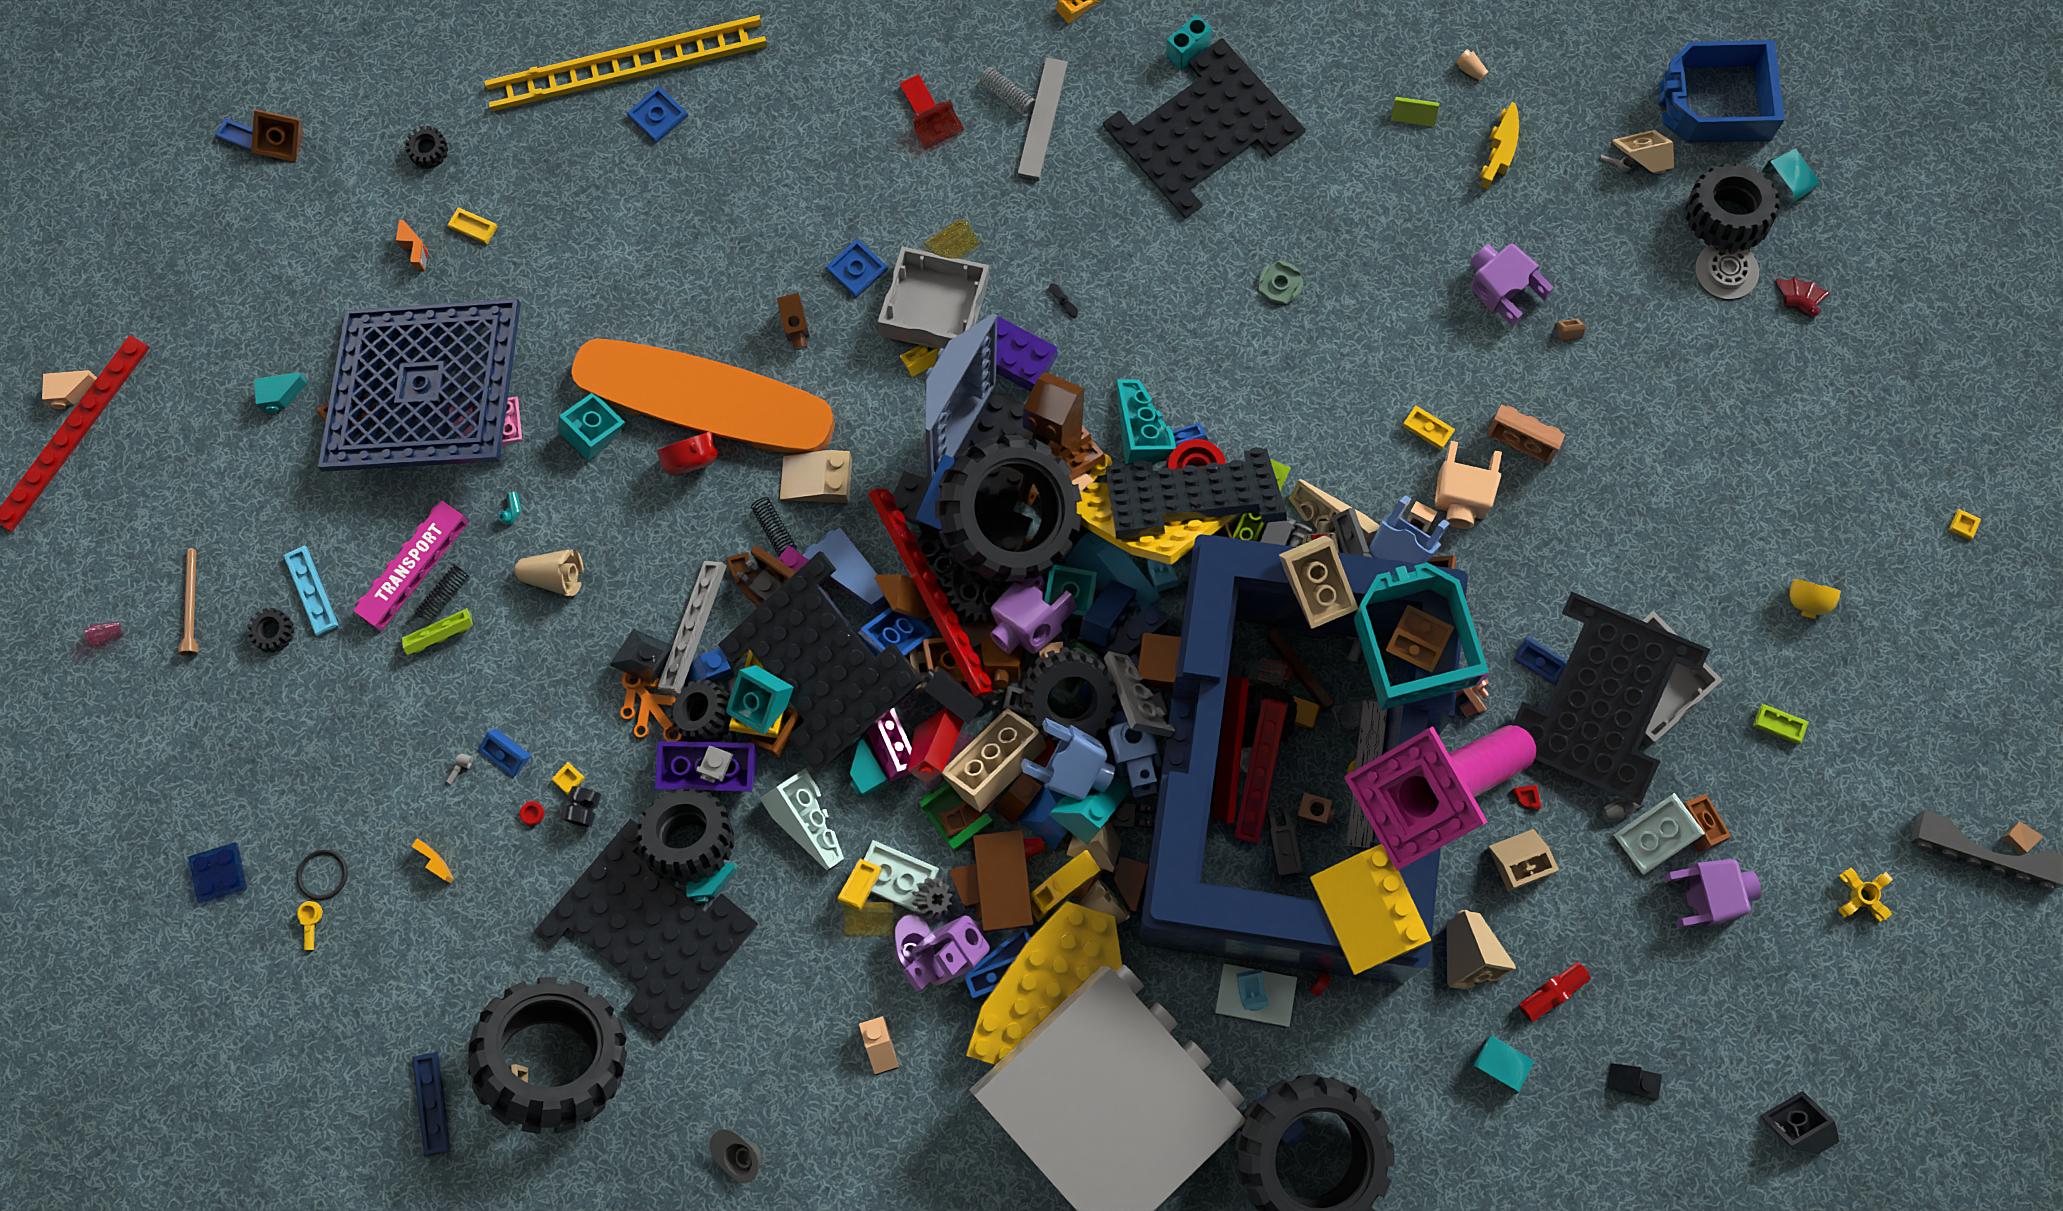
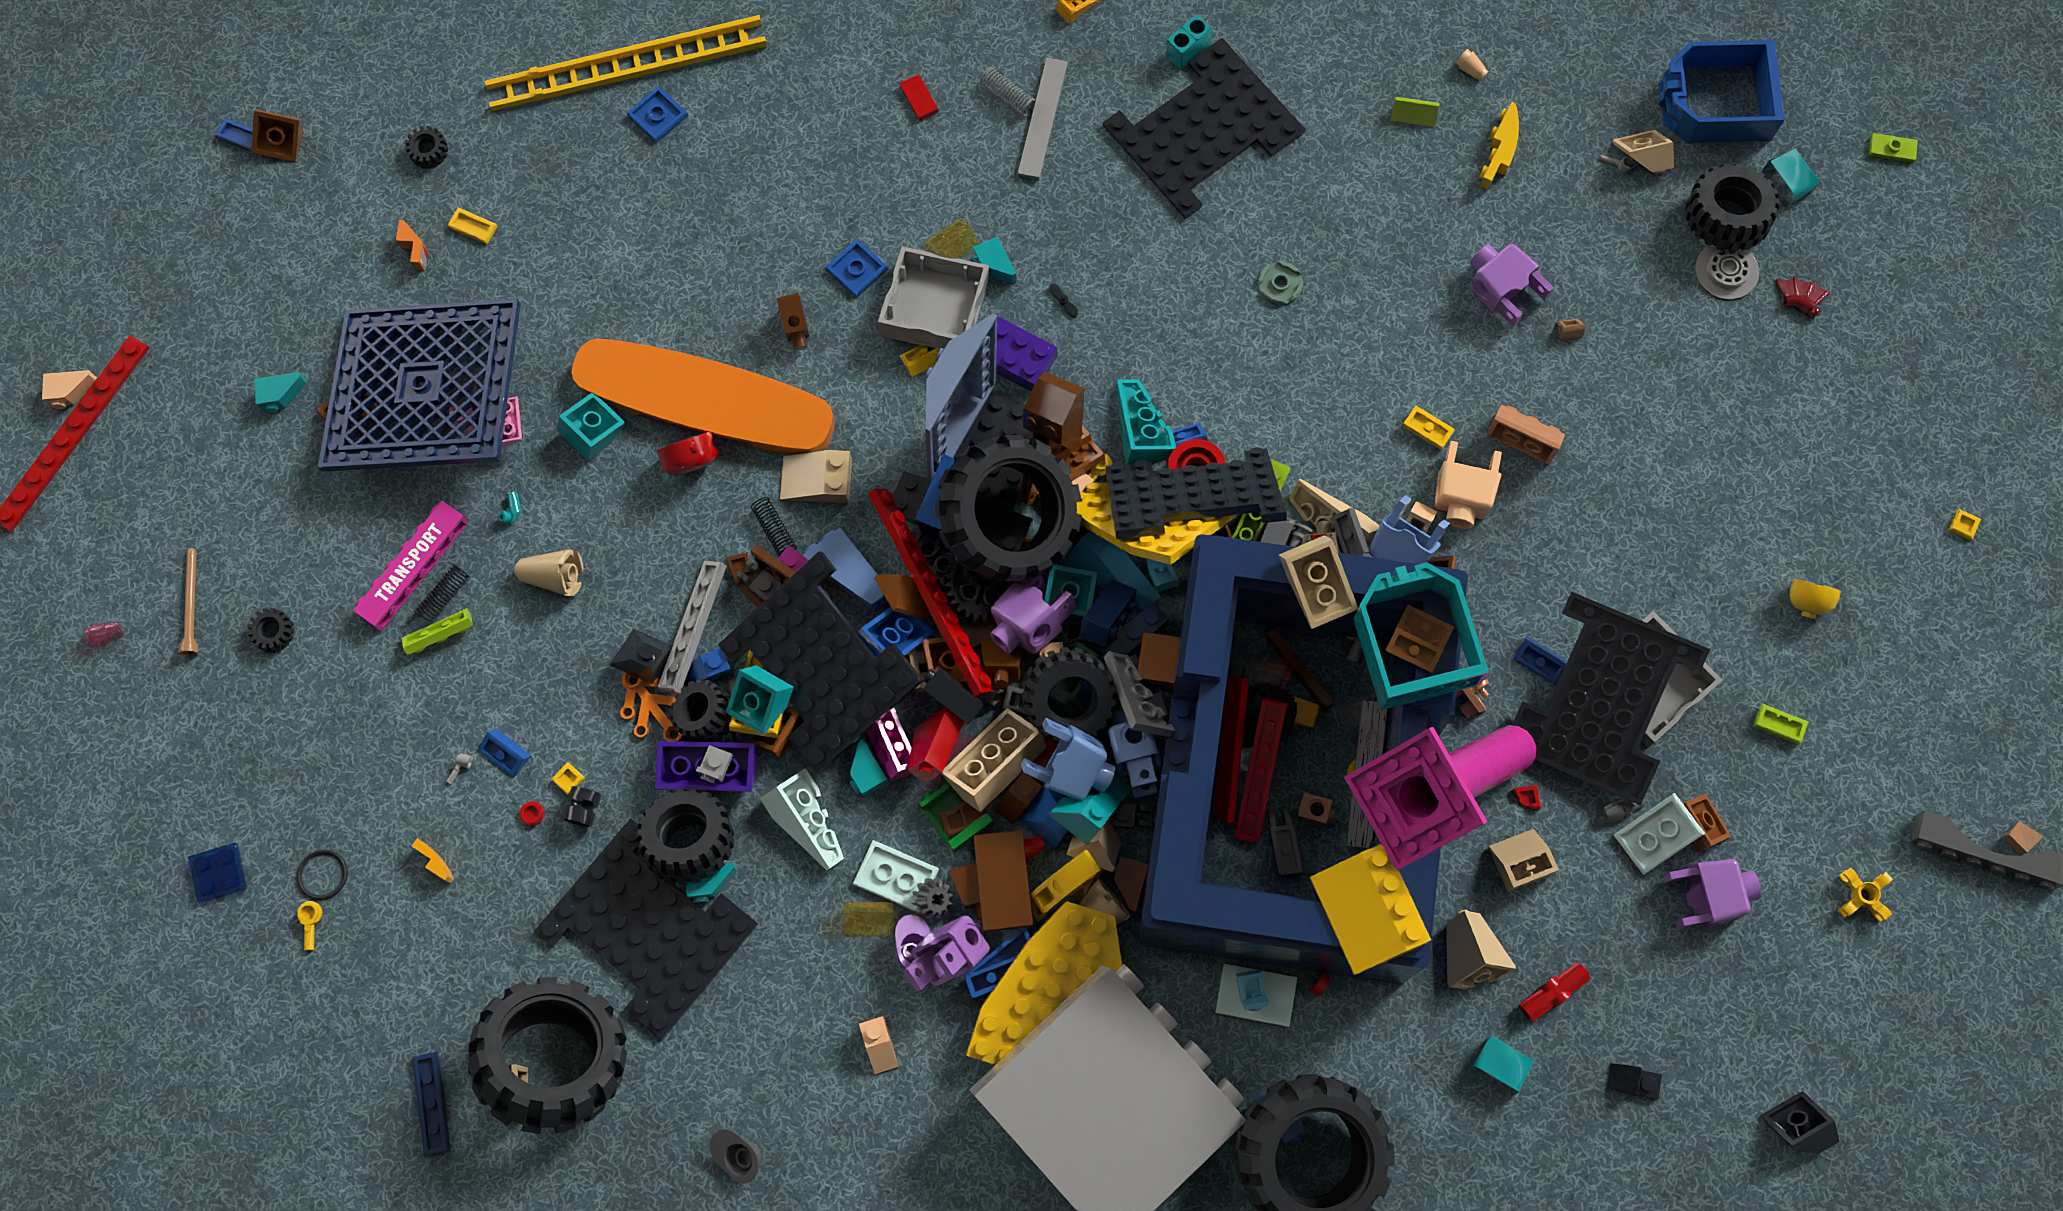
medium azure tile [283,546,339,637] -> none
yellow tile [837,859,882,911] -> none
clear red bracket [912,100,964,150] -> none
none -> teal slope [971,237,1017,284]
none -> lime plate [1869,133,1918,163]

